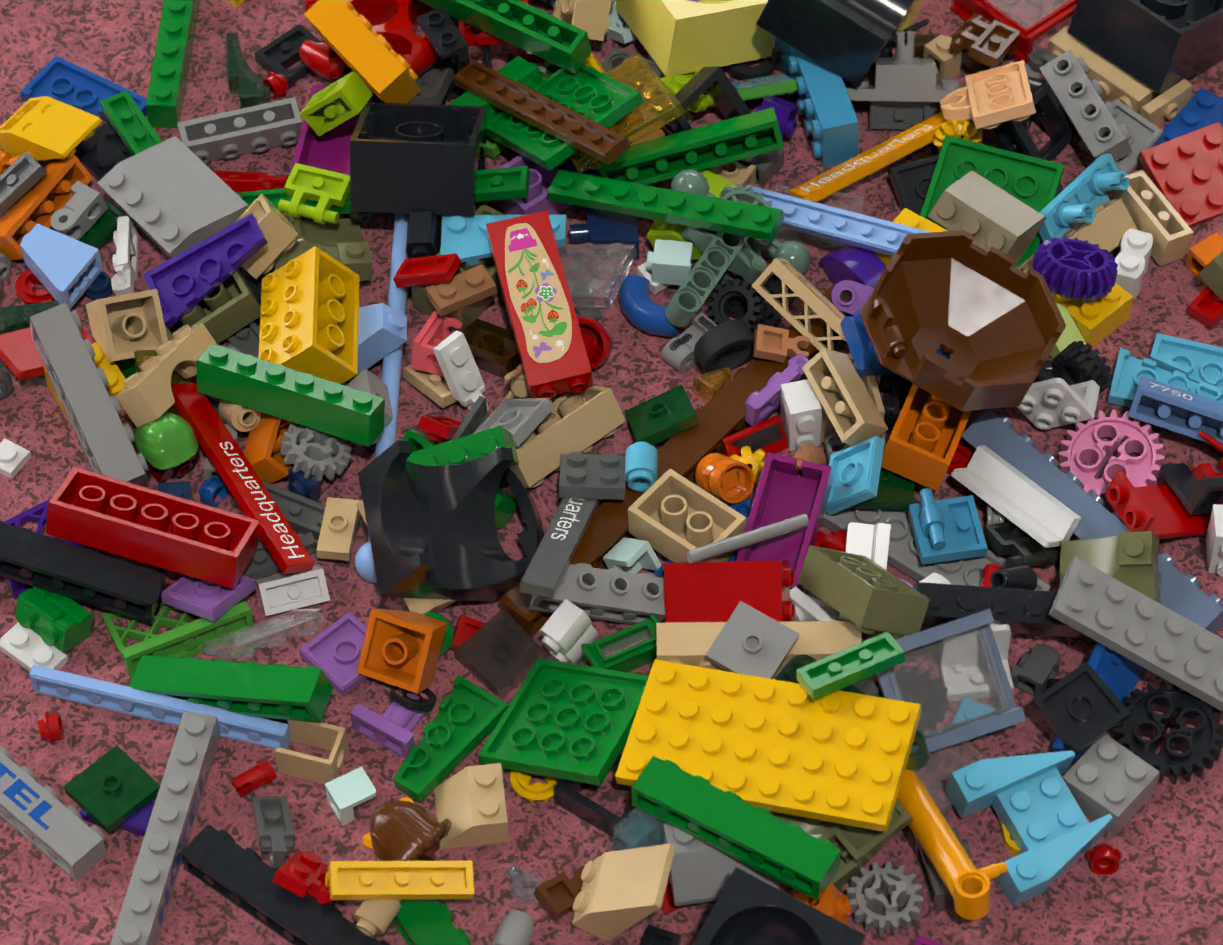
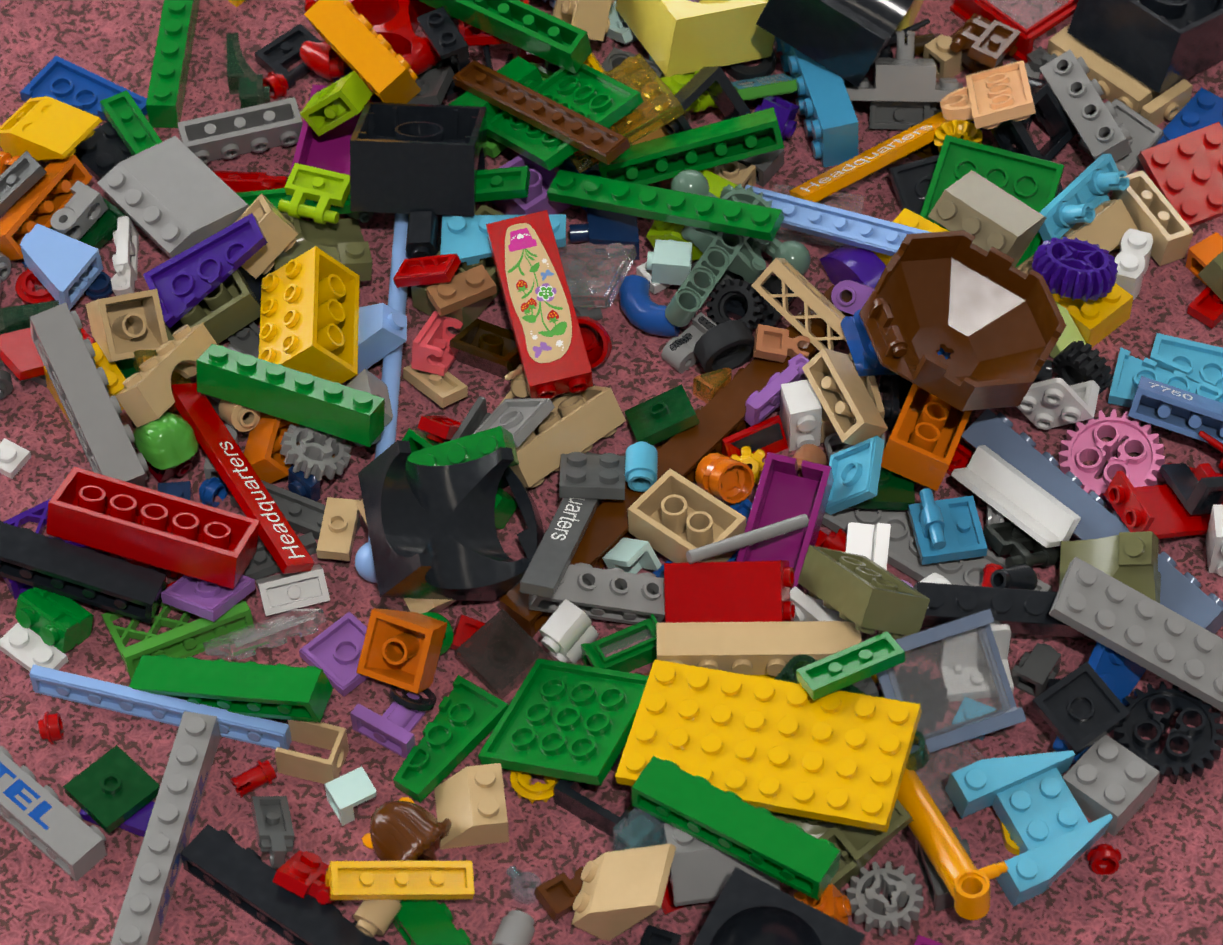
white hinge [433,331,489,411] -> none
light grey plate [705,601,799,679] -> none

